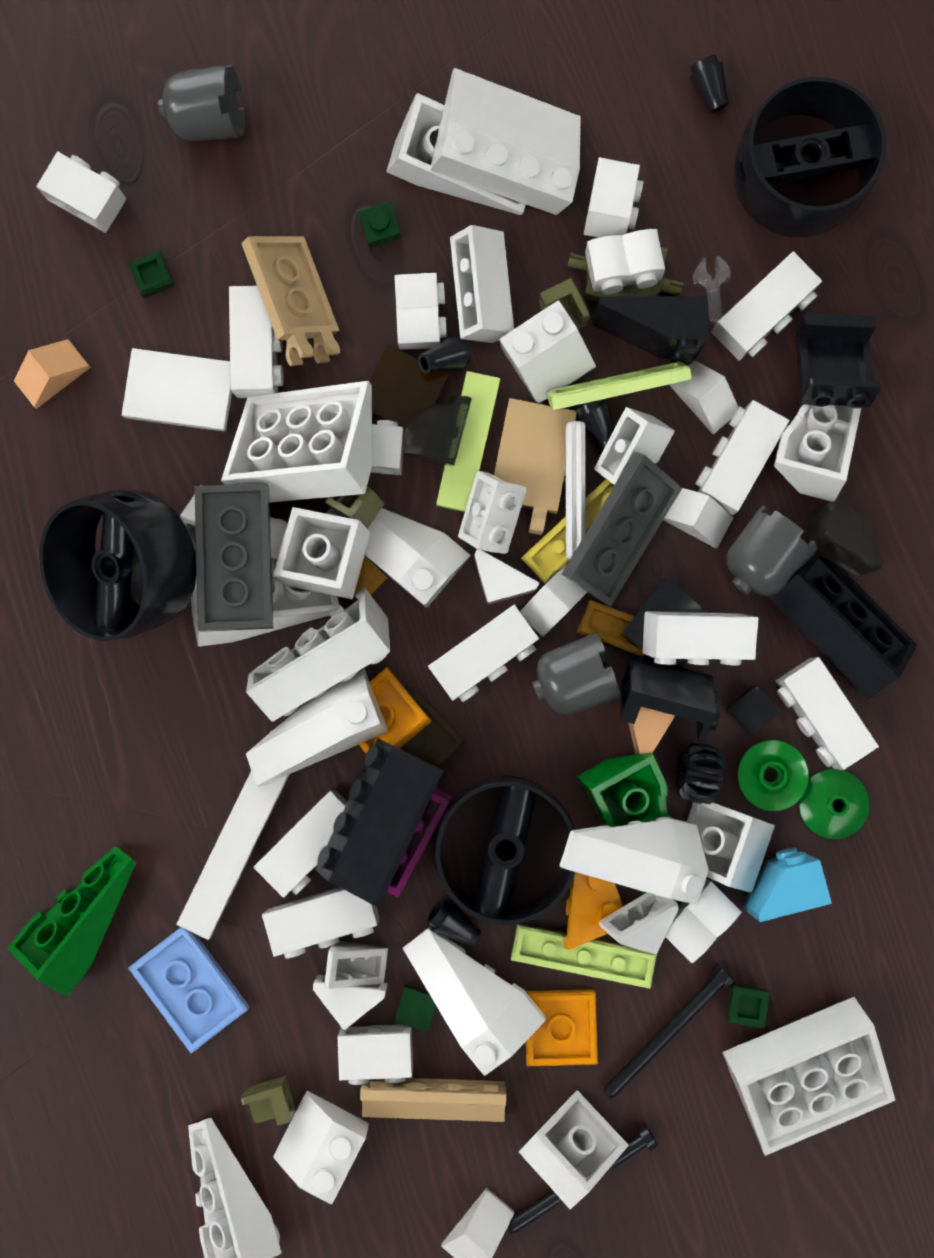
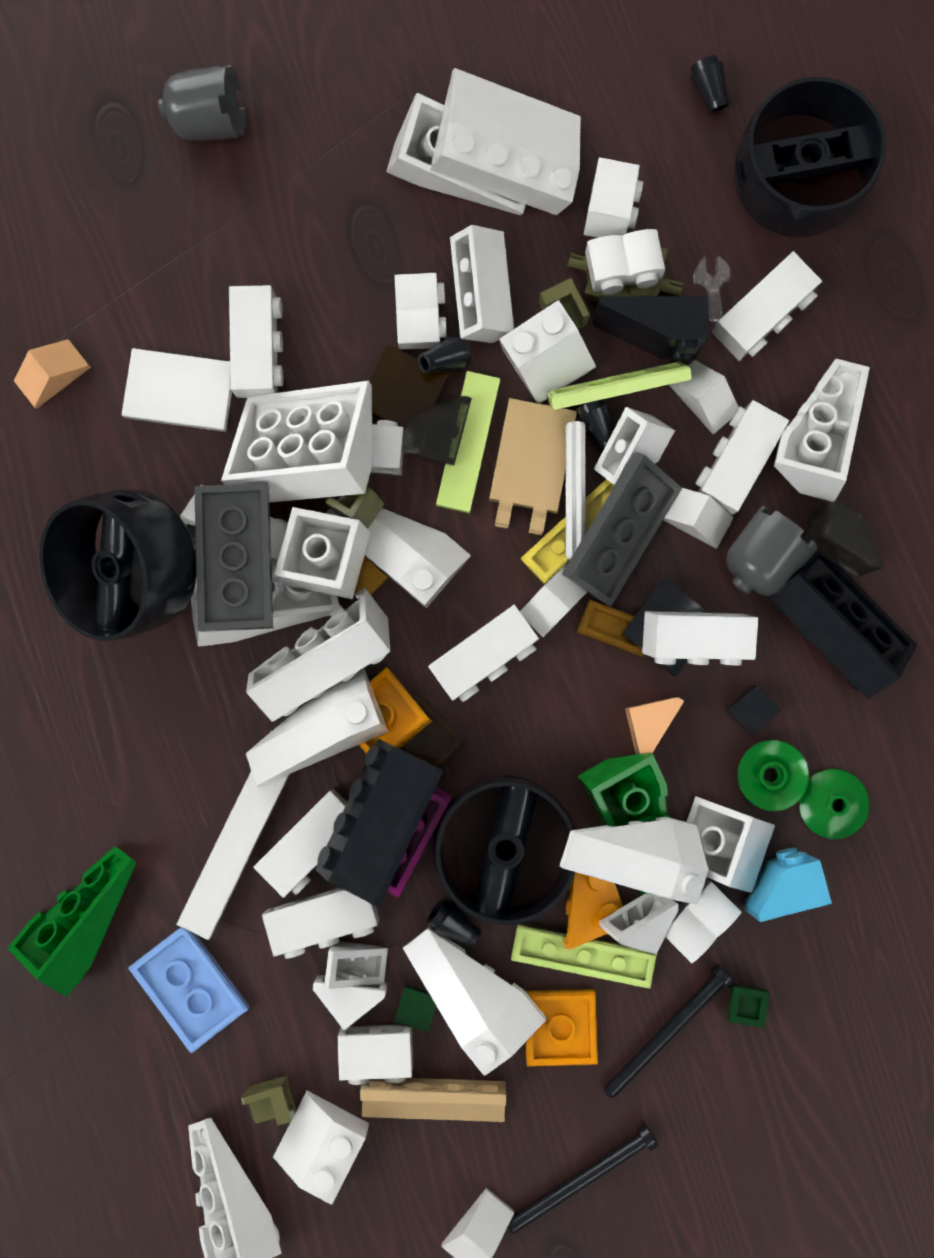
white brick [36,151,126,233] -> none
dark green tile [129,251,175,298] -> none
tan tile [241,236,340,366] -> none
dark green plate [358,201,401,248] -> none
white bracket [458,470,526,554] -> none
white slope [474,549,539,605] -> none
white slope [519,1090,629,1209] -> none
dark grey cylinder [532,632,621,715] -> none
black panel [620,654,720,741] -> none
black gear [676,743,726,805] -> none
white slope [723,997,896,1156] -> none
white brick [775,657,879,770] -> none
black panel [796,313,880,408] -> none

